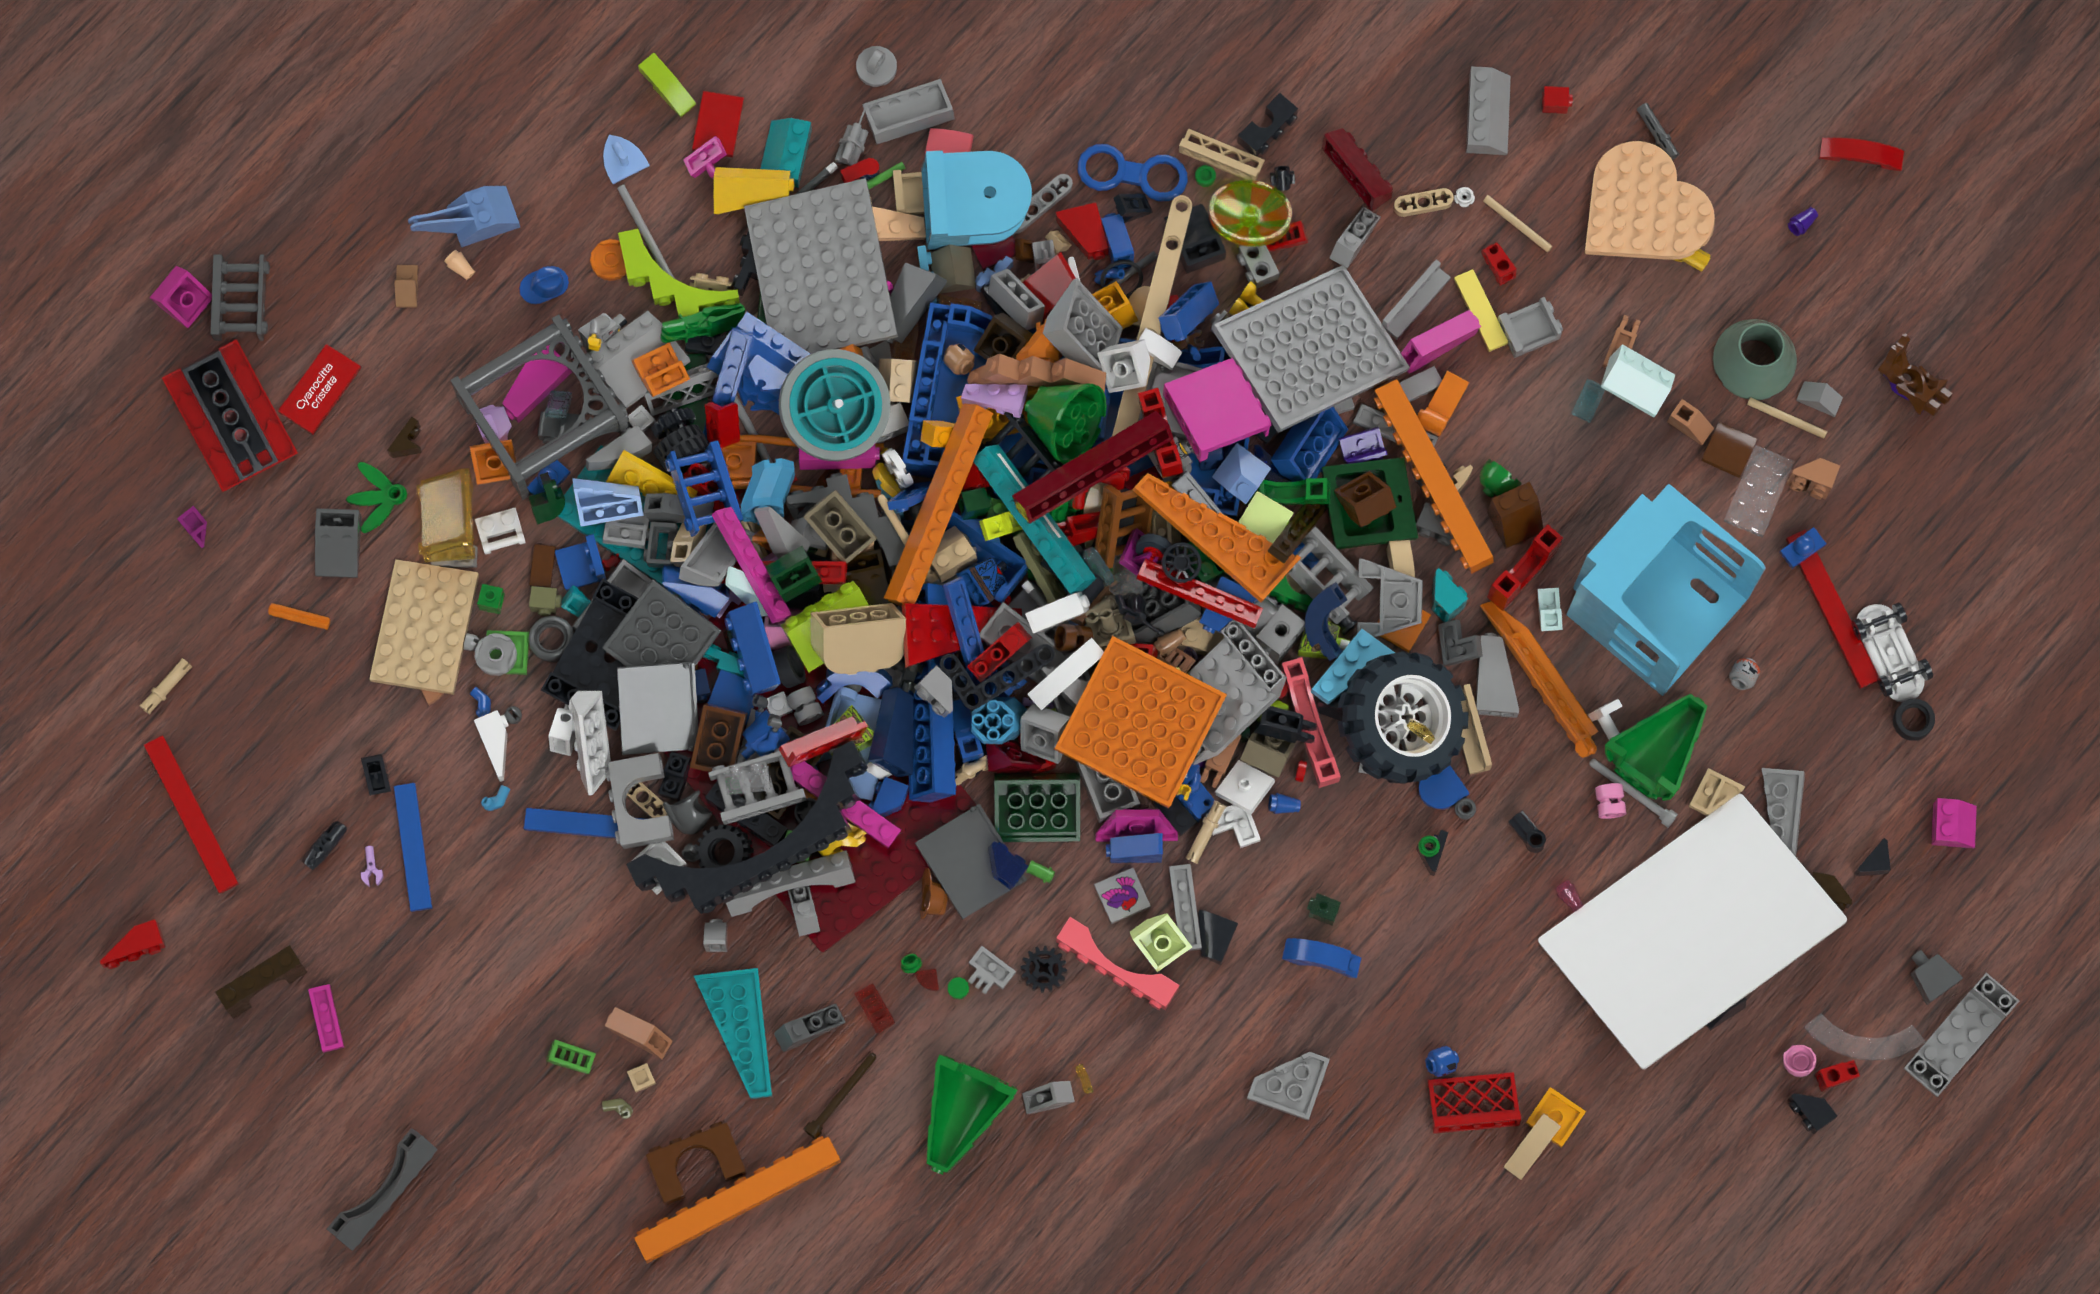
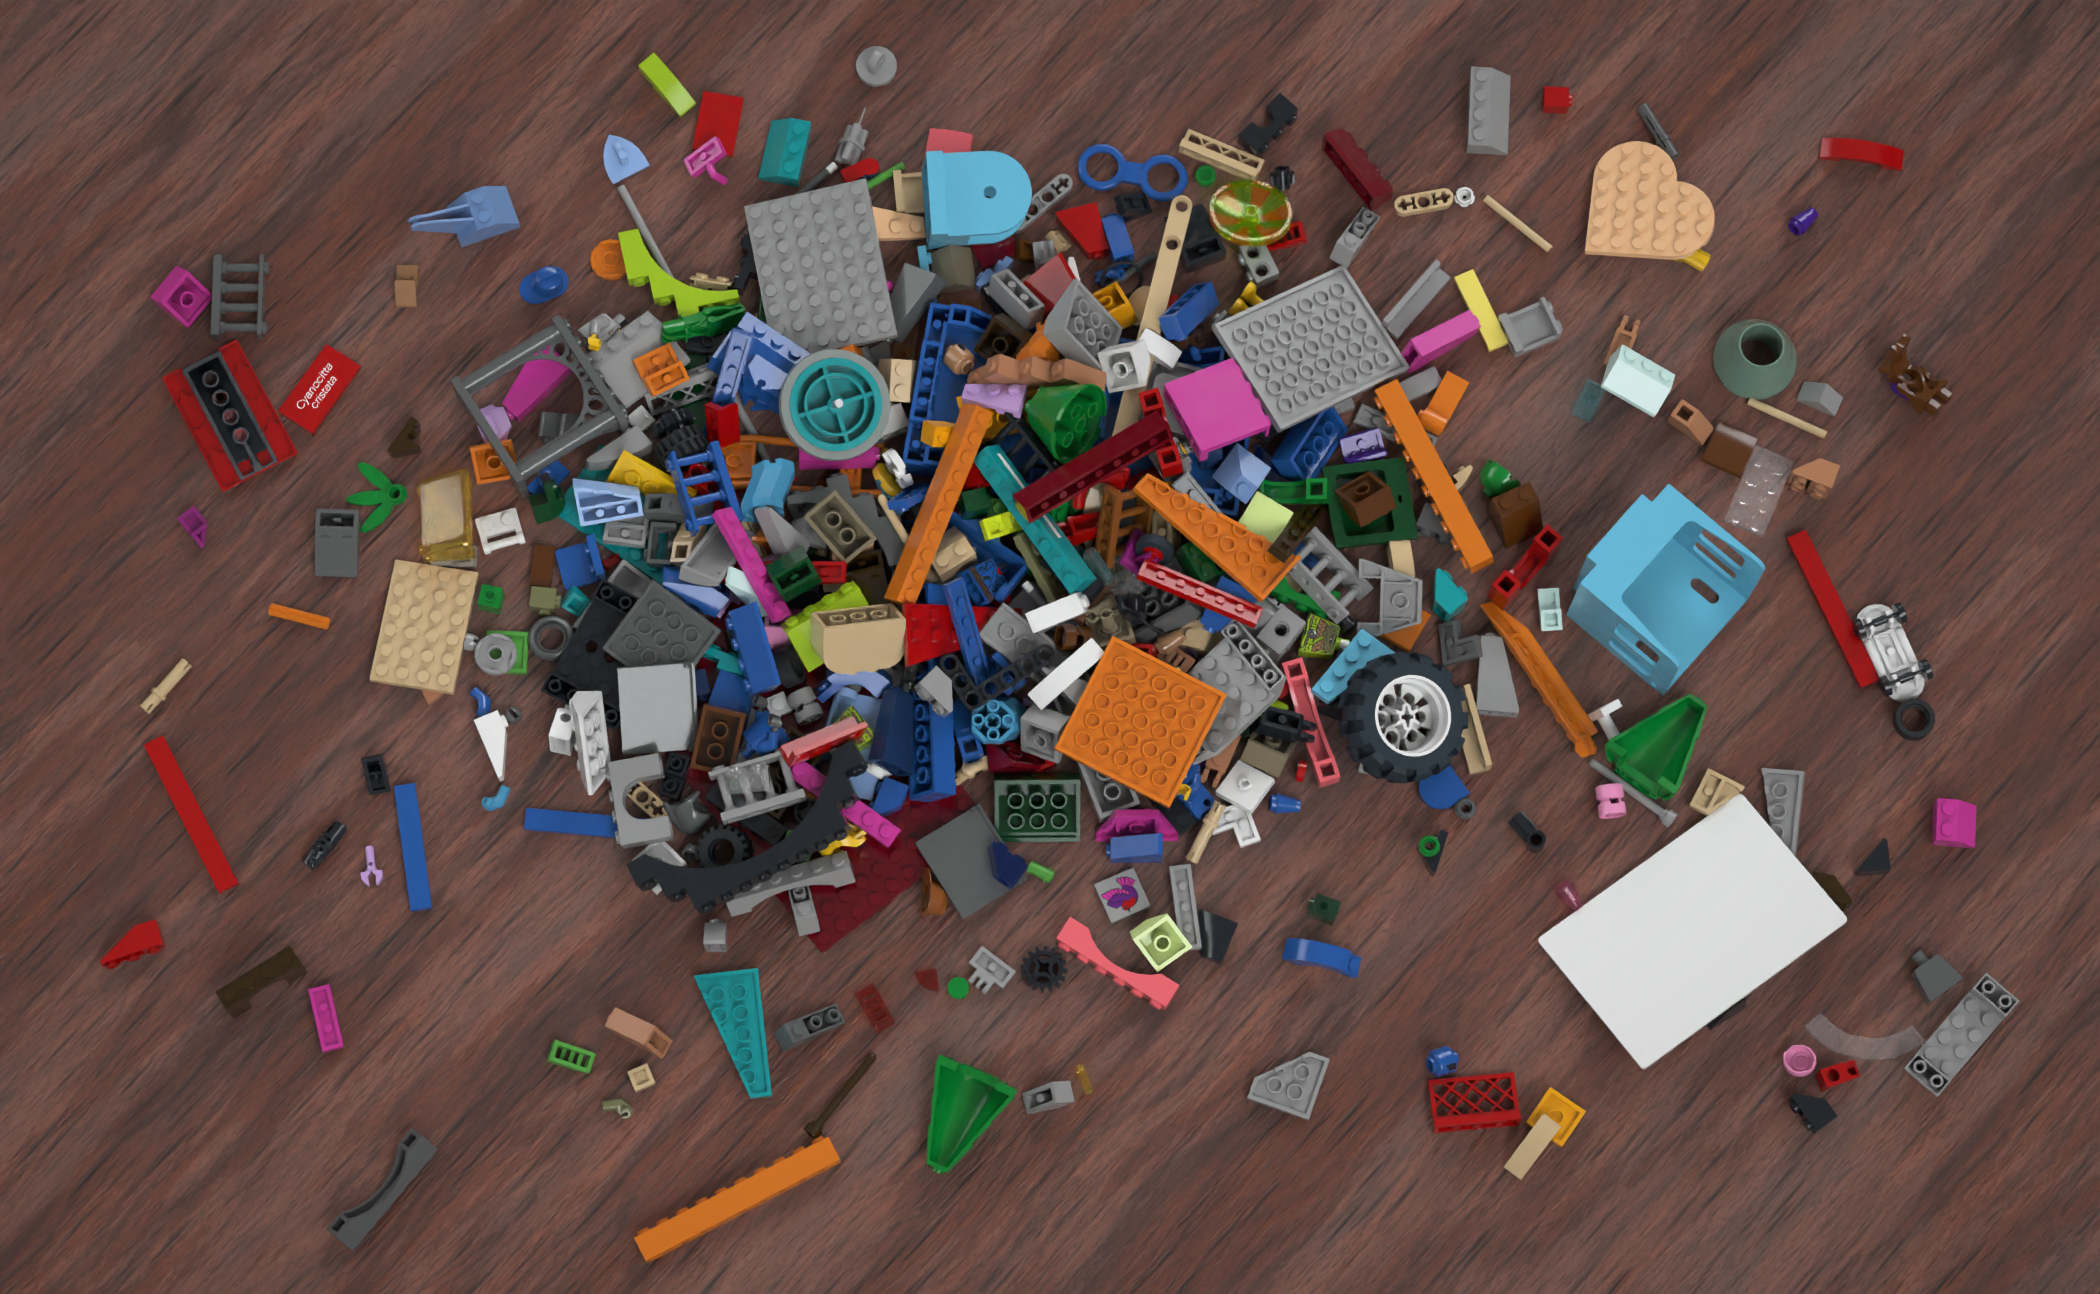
light nougat cone [444,250,475,280] -> none
clear light blue tile [545,390,572,419] -> none
reddish brown arch [645,1121,747,1206] -> none
yellow slope [714,167,794,214] -> none
light grey slope [862,79,955,145] -> none
green plate [901,954,922,974] -> none
red slope [967,622,1032,682] -> none
black wheel [1161,543,1201,583] -> none
dark blue arch [1305,582,1347,661] -> none
clear yellow tile [1407,720,1435,744] -> none
red leg [1481,242,1517,286] -> none
light grey head [1729,658,1760,690] -> none
blue tile [1779,527,1827,569] -> none

